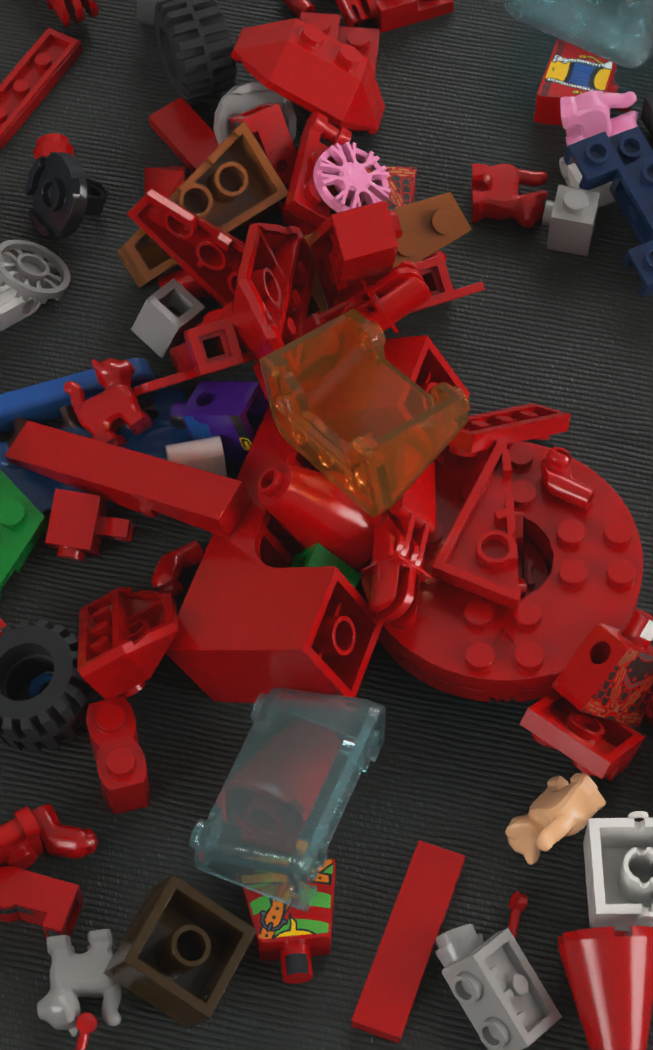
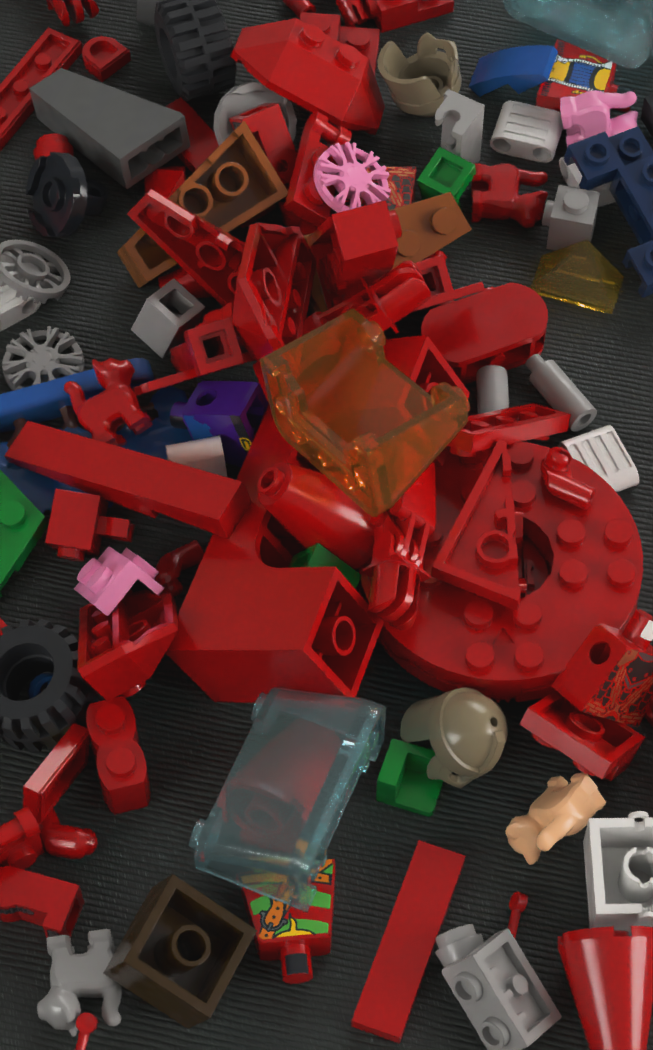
none -> light grey wheel [2,326,85,391]
none -> red tile [23,723,89,825]
none -> dark grey slope [29,68,191,189]
none -> bright pink bracket [74,546,164,616]
none -> red tile [82,36,131,82]
none -> green panel [376,738,444,817]
none -> dark tan helmet [377,32,462,118]
none -> dark tan helmet [400,687,508,788]
none -> green panel [417,147,477,209]
none -> red brick [421,282,548,385]
none -> light grey hinge [435,89,485,163]
none -> blue slope [469,45,558,97]
none -> light grey cylinder [476,365,509,414]
none -> white piece [490,101,563,163]
none -> light grey cylinder [525,354,597,432]
none -> clear yellow slope [530,240,624,314]
none -> white piece [559,425,639,492]

